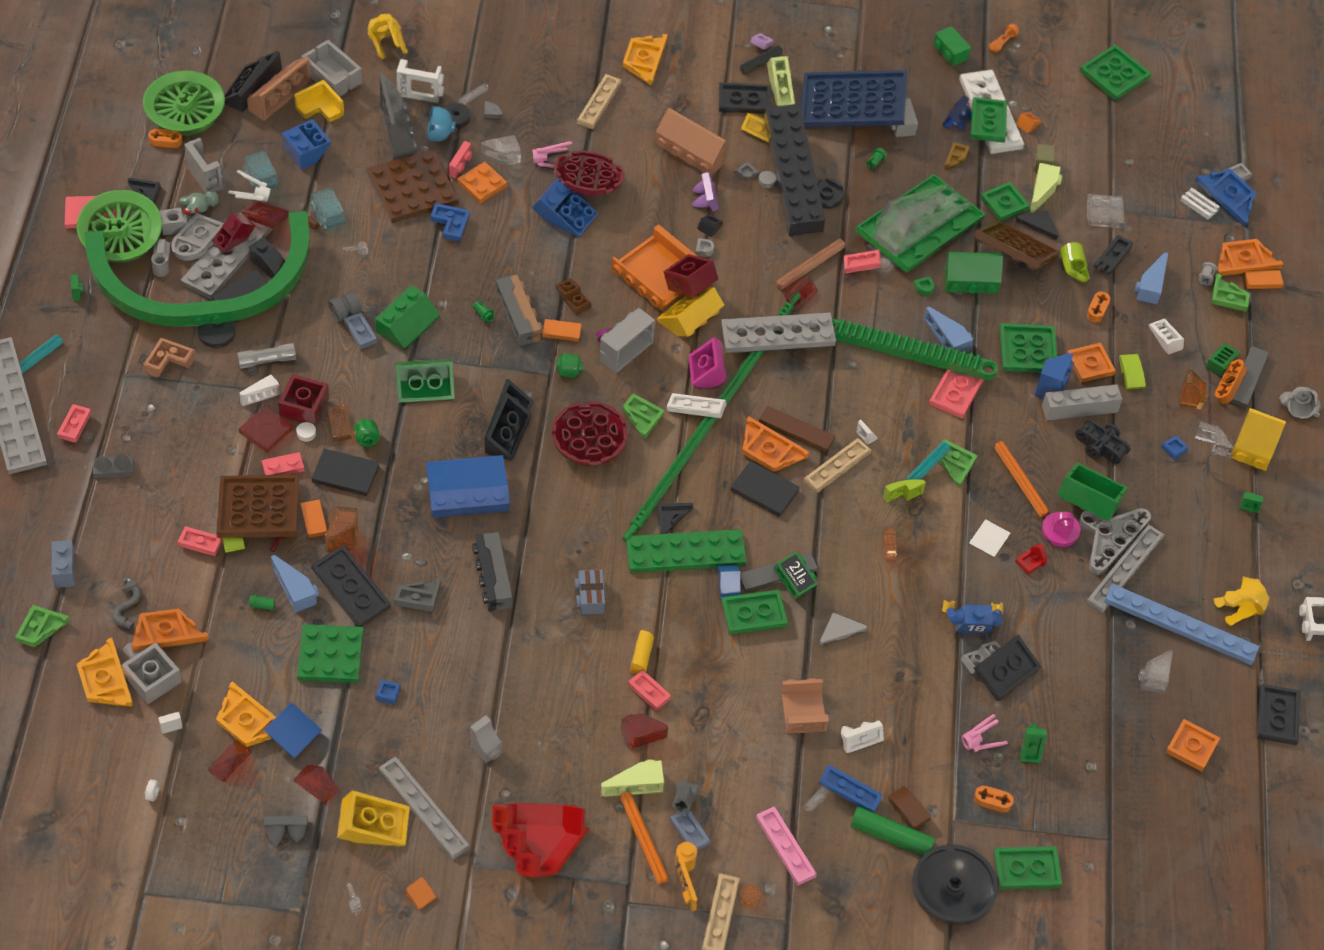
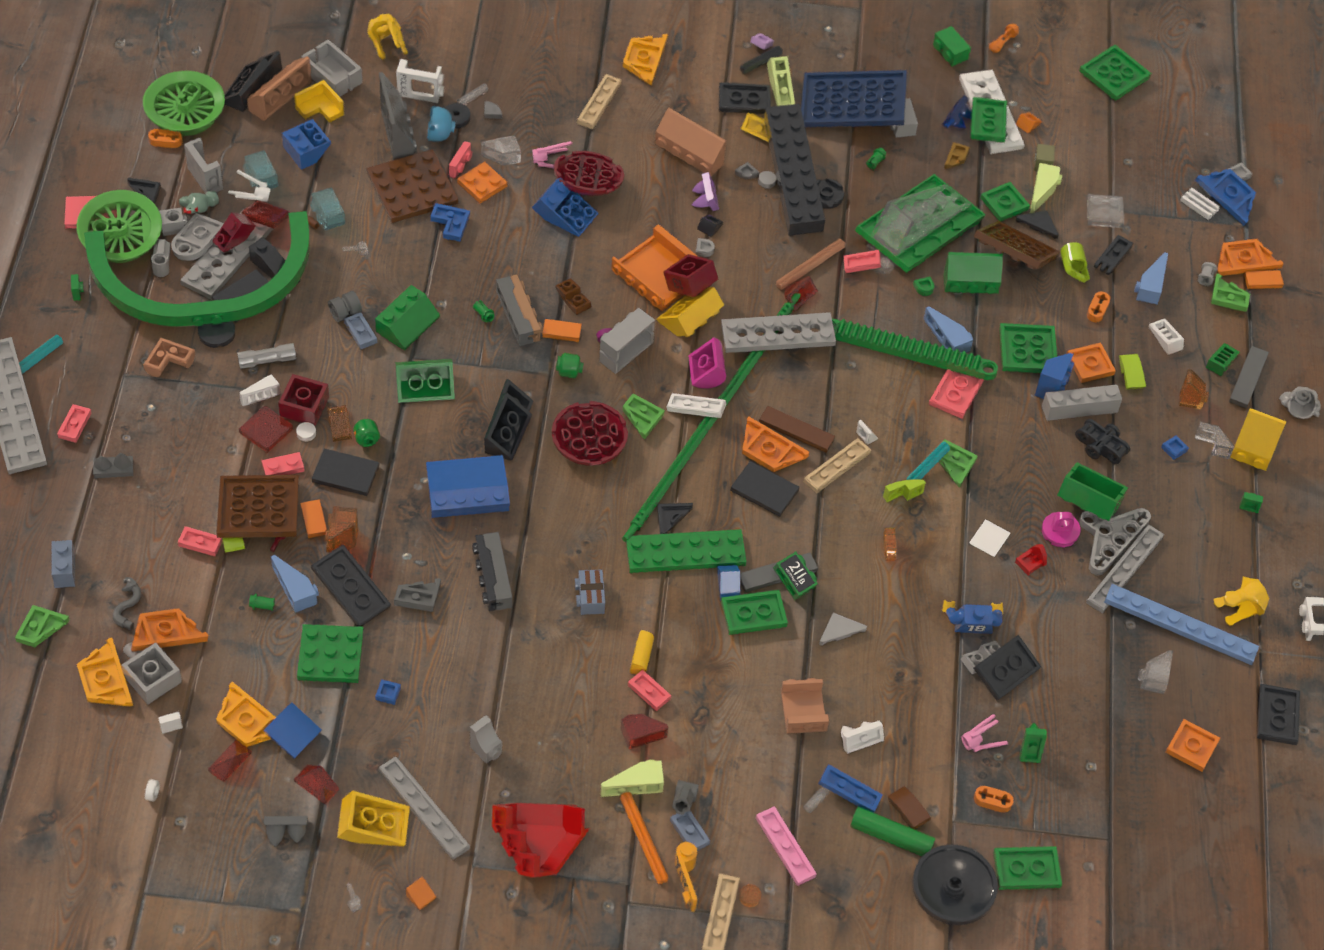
orange axle [994,441,1049,517] -> none
orange beam [1215,359,1247,404] -> none

